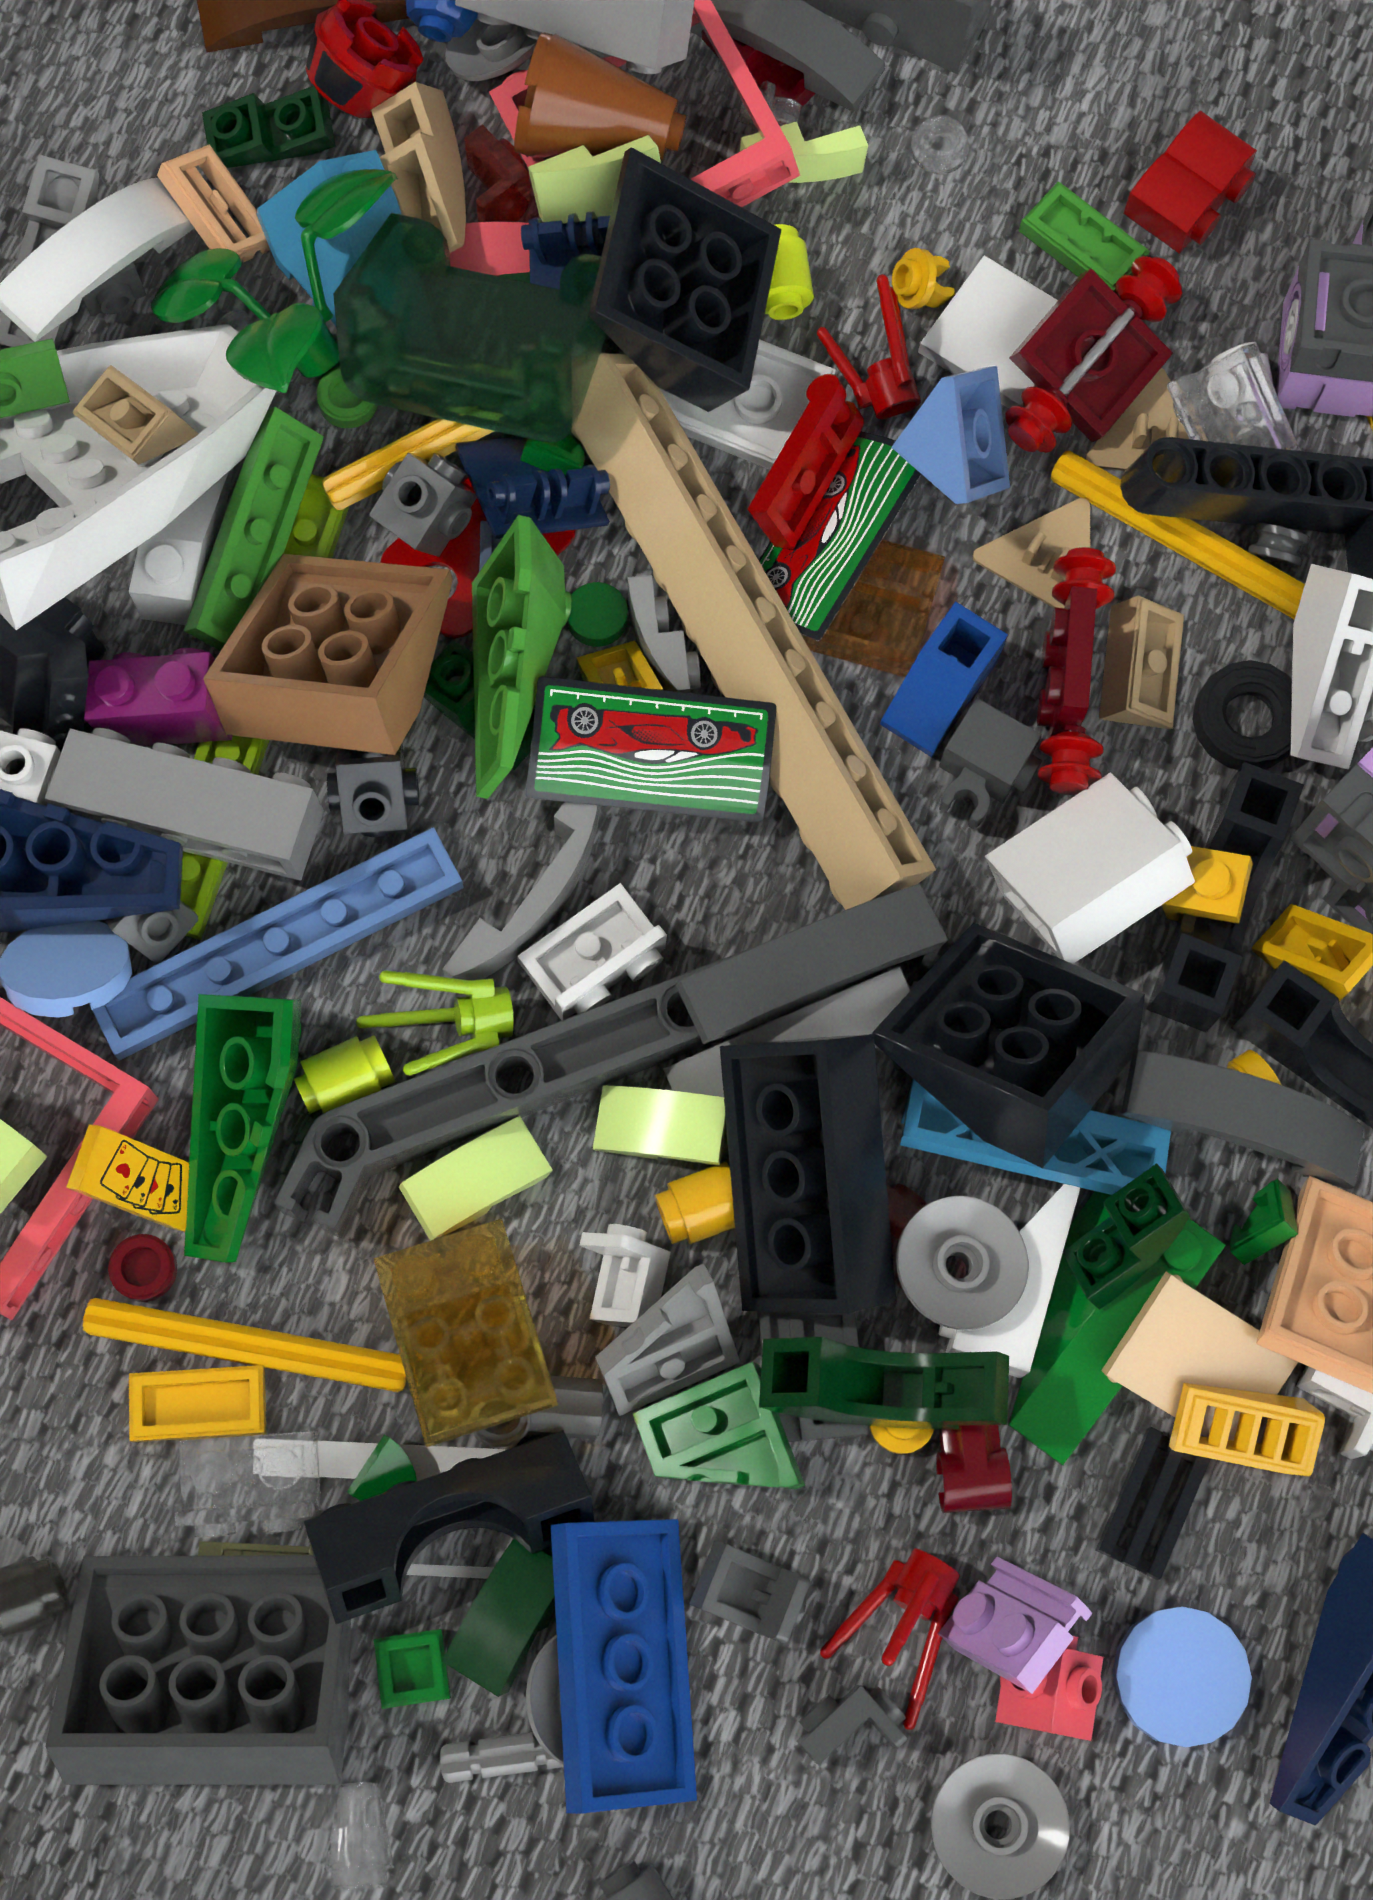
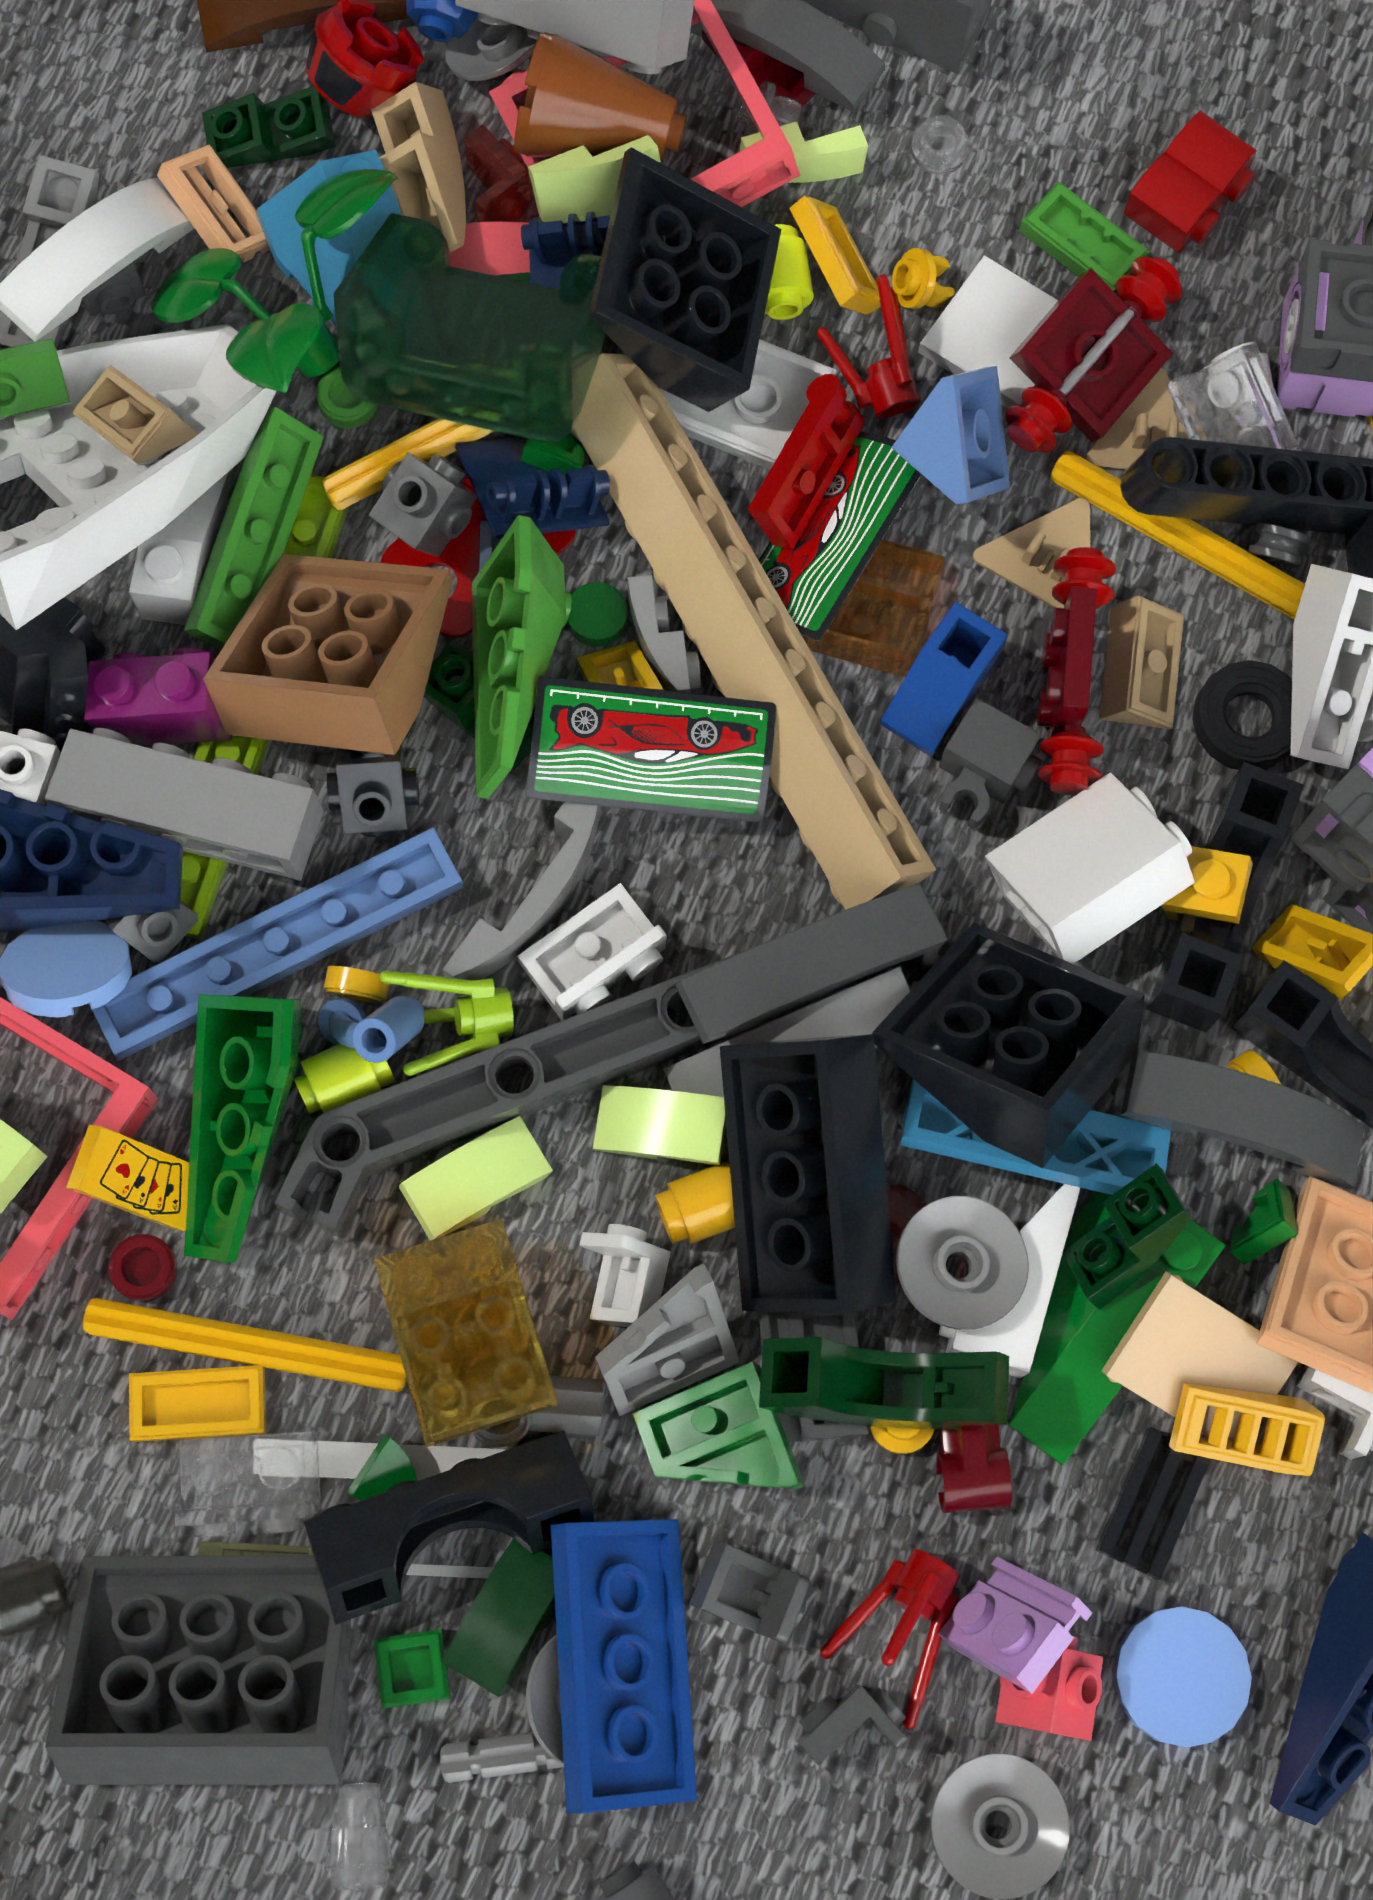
none -> medium blue plant [318,996,424,1063]
none -> yellow tile [323,966,390,1004]
none -> yellow tile [789,195,881,315]

